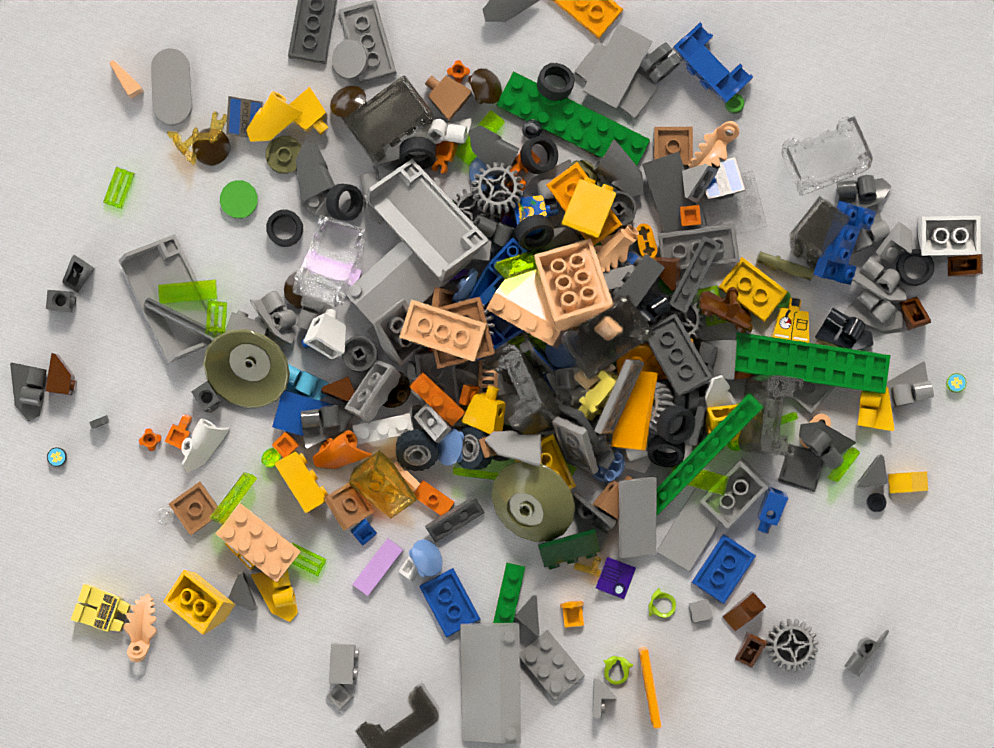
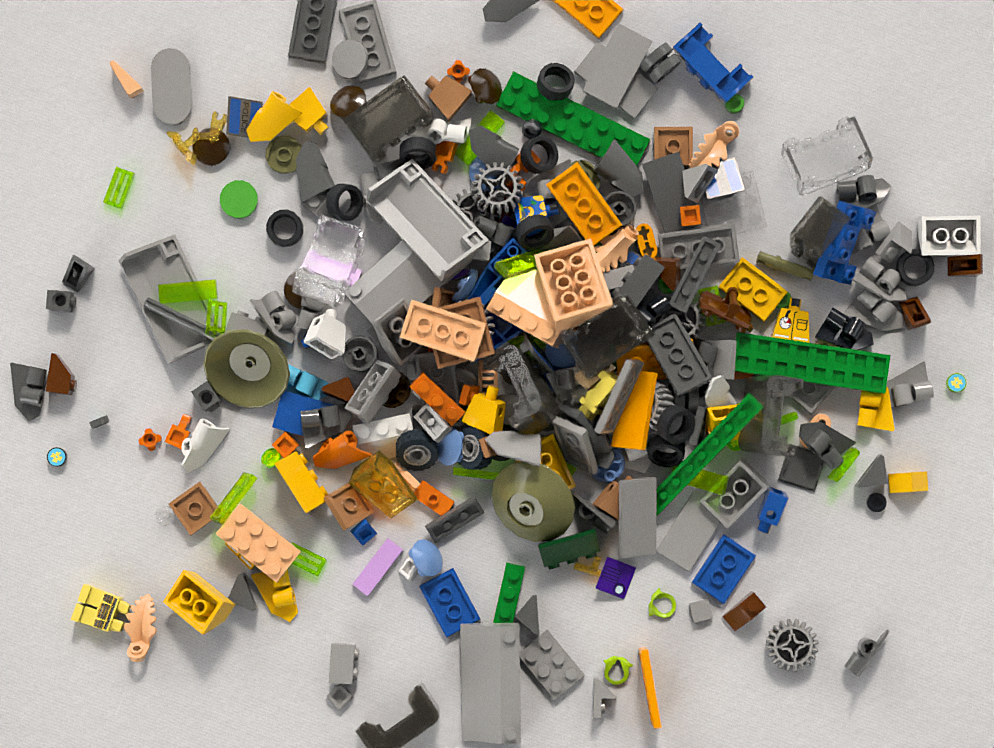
light orange tile [560,601,584,627] -> none
yellow slope [561,177,617,238] -> none
light nougat slope [594,317,622,341] -> none
reddish brown slope [735,632,767,667] -> none

